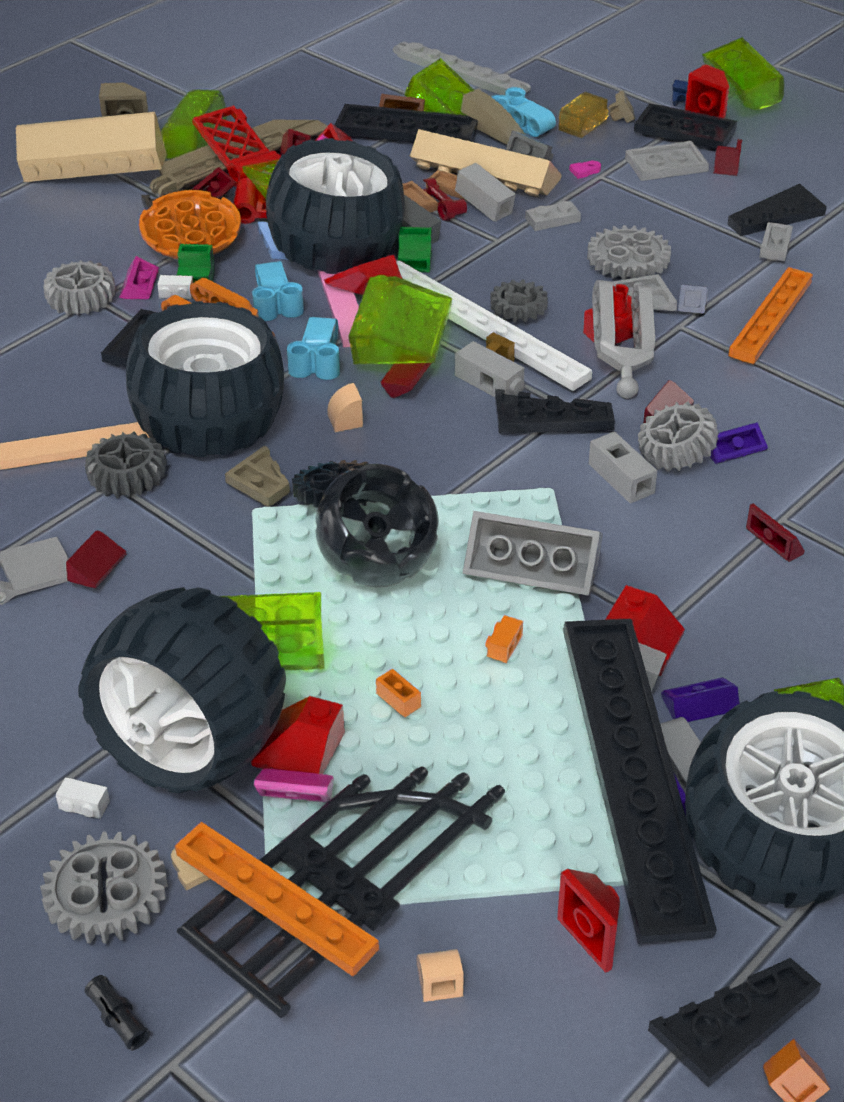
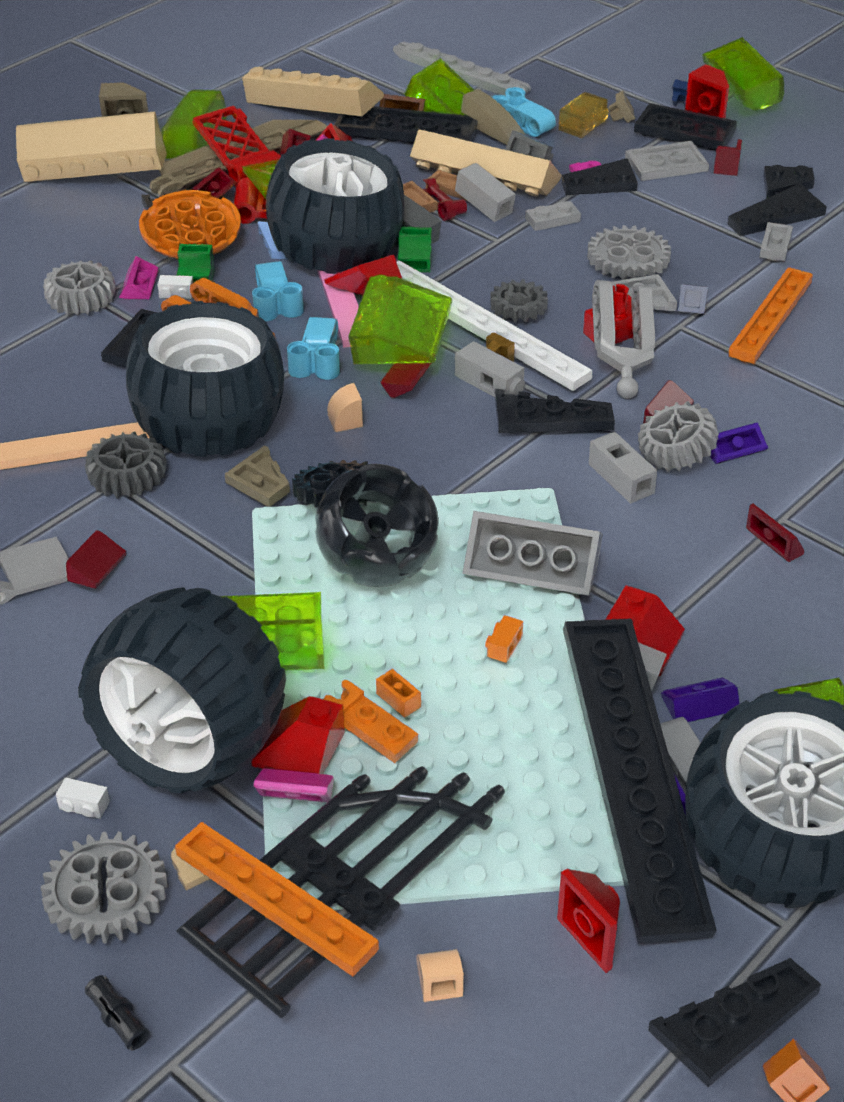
none -> tan slope [242,67,384,116]
none -> orange plate [324,680,418,763]
none -> black wing [562,158,638,195]
none -> black wing [763,165,815,198]

